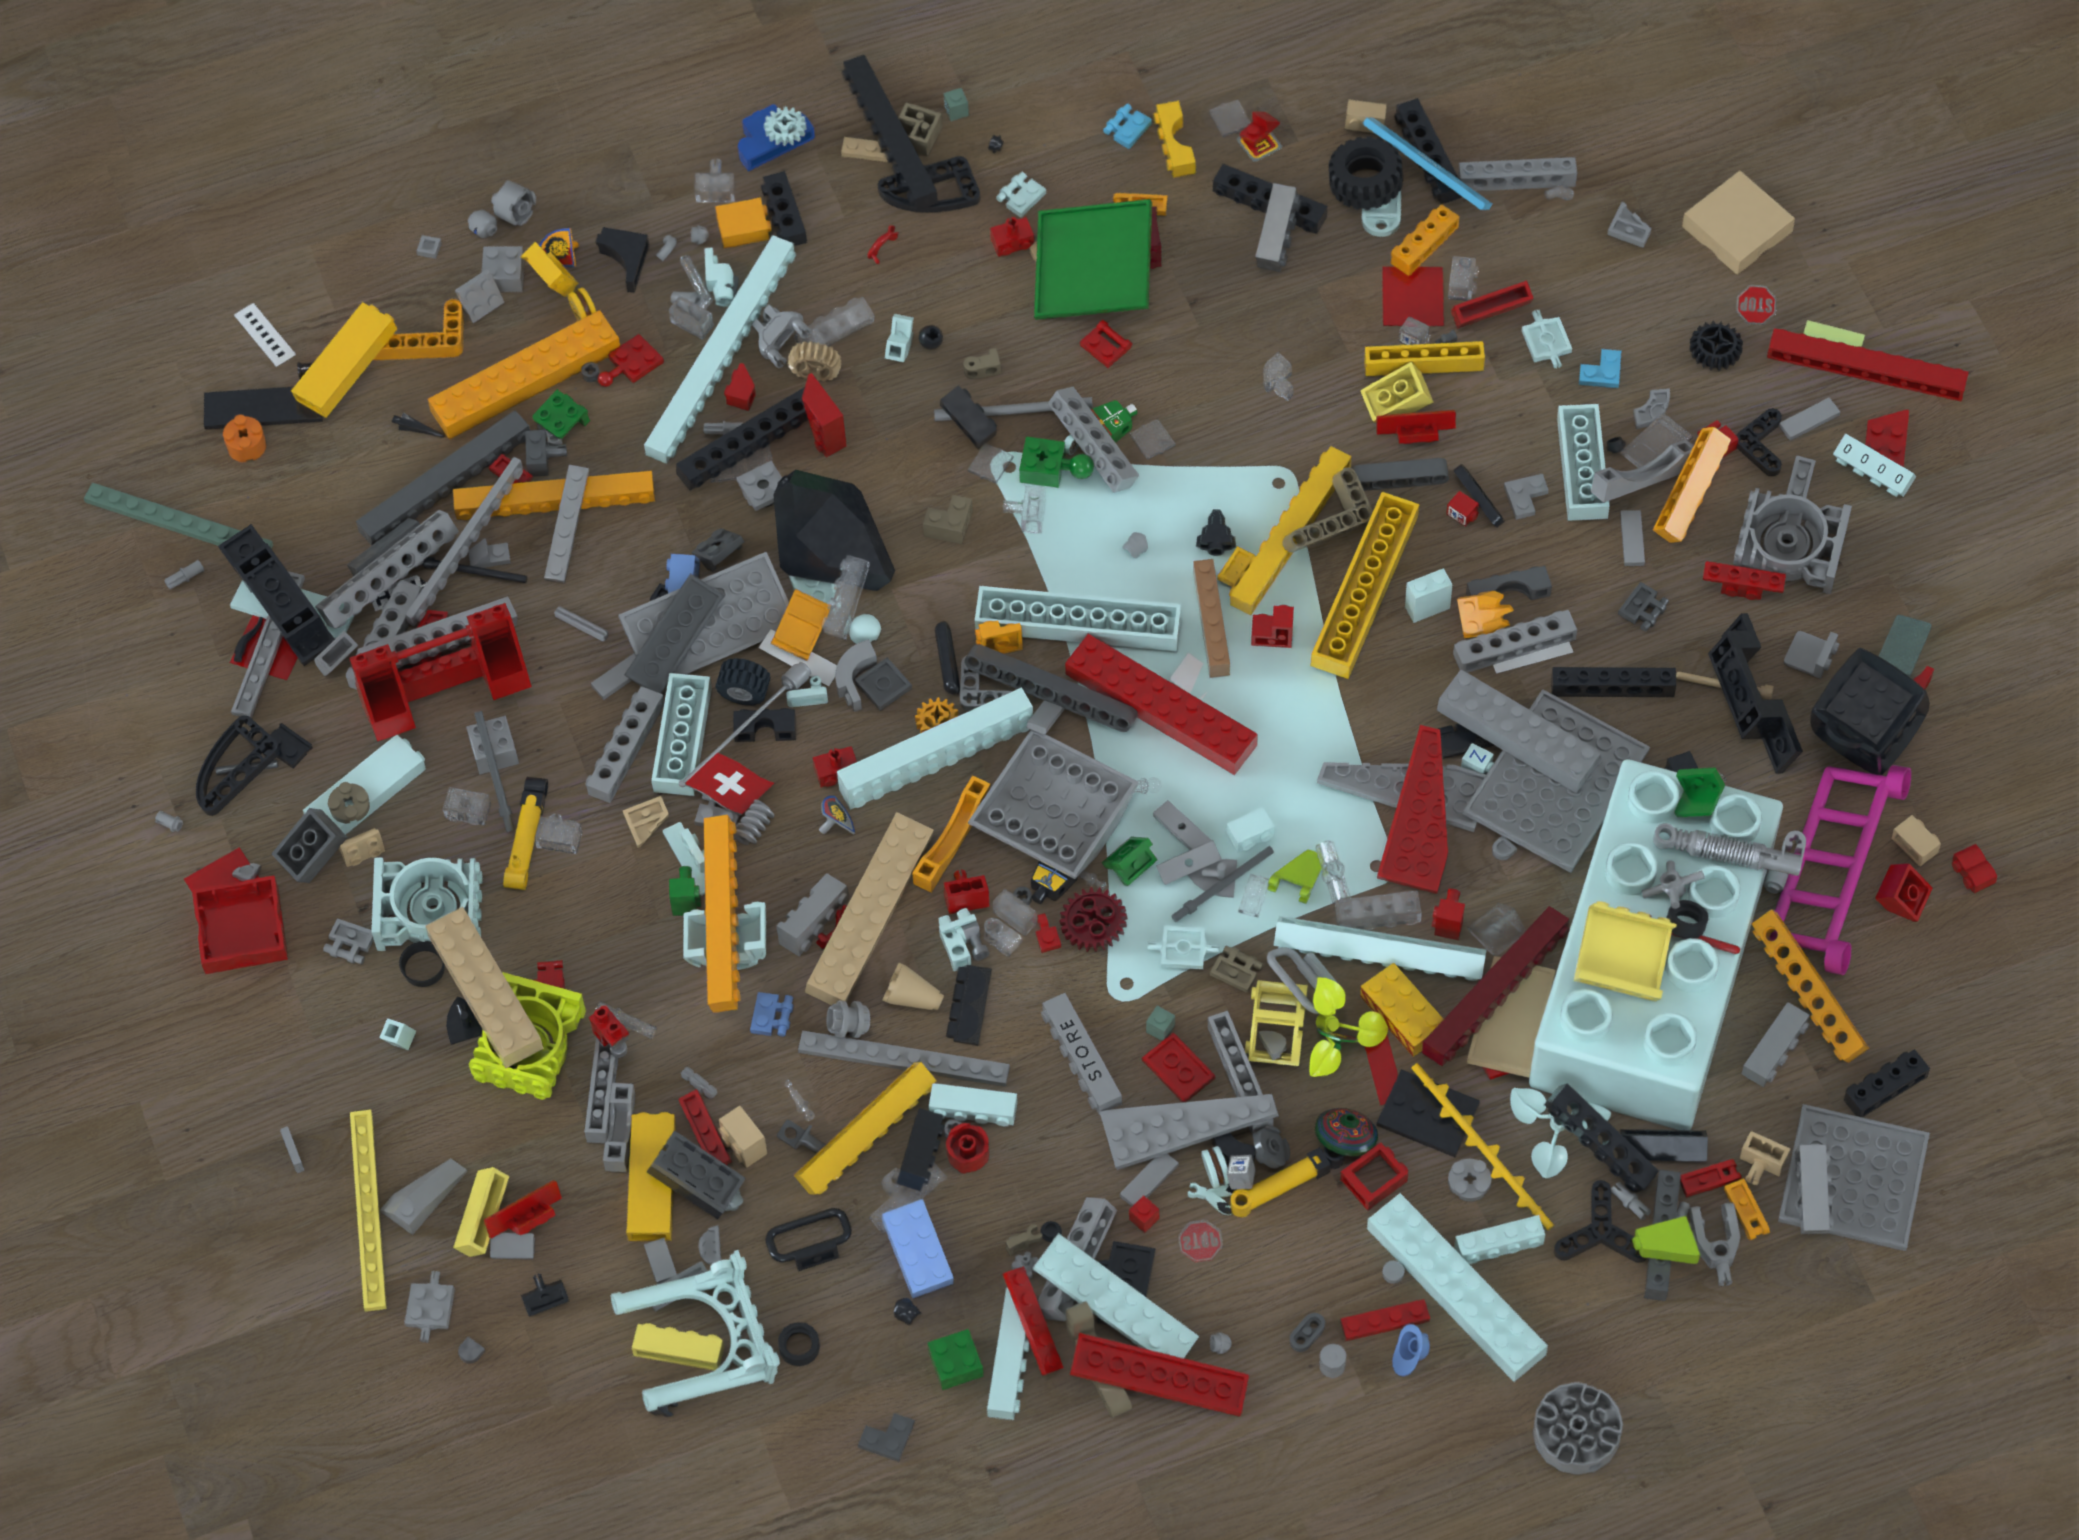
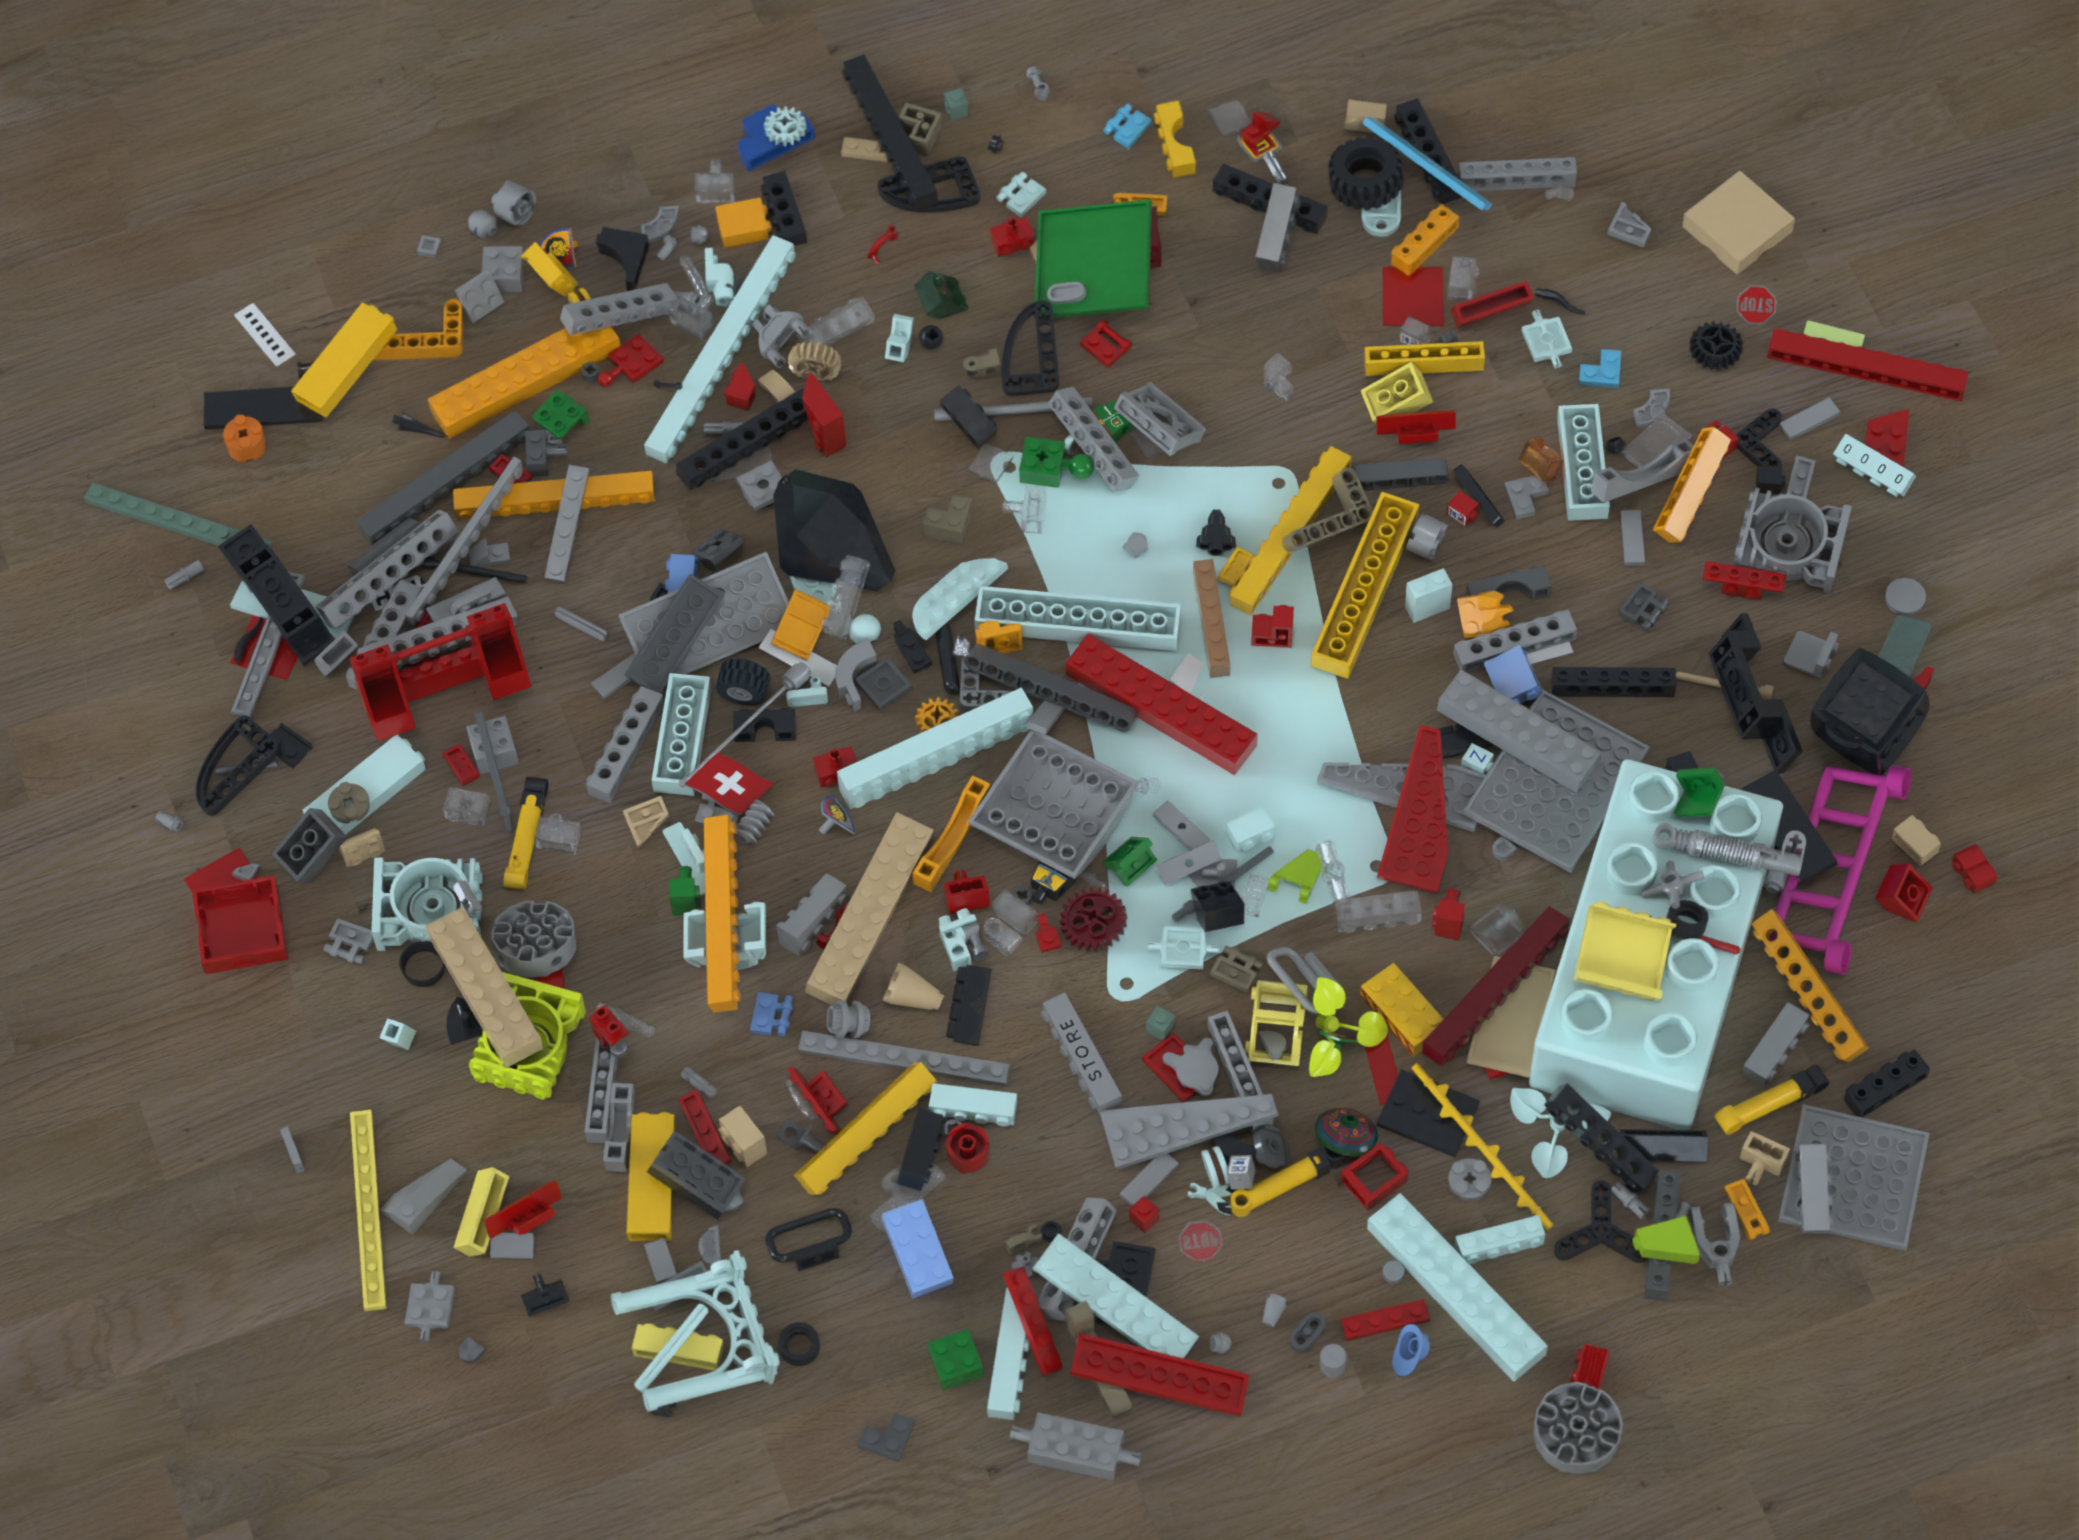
black arm [894,1298,922,1325] -> none
light aqua brick [1274,916,1486,981] -> none
red plate [1680,1159,1742,1198] -> none
none -> light grey bracket [426,577,506,622]
none -> red plate [442,743,480,787]
none -> light grey bar [453,880,482,918]
none -> light grey brick [491,901,576,977]
none -> light grey brick [560,283,677,335]
none -> light aqua axle [634,1303,708,1392]
none -> light grey tile [641,206,679,243]
none -> black hinge [653,380,683,390]
none -> tan slope [758,370,795,403]
none -> red bracket [788,1066,849,1134]
none -> black hinge [893,620,932,673]
none -> light aqua plate [912,558,1008,640]
none -> clear green slope [914,271,969,319]
none -> clear slope [952,633,973,656]
none -> black beam [1002,301,1059,396]
none -> light grey brick [1010,1413,1142,1481]
none -> light grey bar [1026,66,1050,101]
none -> light grey tile [1047,282,1086,305]
none -> light grey fence [1114,382,1206,456]
none -> light grey tile [1163,1038,1218,1097]
none -> black slope [1191,881,1244,932]
none -> light grey cone [1262,1294,1287,1328]
none -> light grey axle [1264,151,1288,184]
none -> light grey brick [1406,513,1448,561]
none -> medium blue brick [1484,645,1543,704]
none -> clear orange brick [1518,438,1564,482]
none -> black animal [1535,288,1585,314]
none -> red brick [1570,1344,1610,1390]
none -> yellow piece [1714,1064,1830,1135]
none -> black tile [1740,770,1838,884]
none -> black brick [1756,466,1786,495]
none -> light grey tile [1885,578,1926,616]

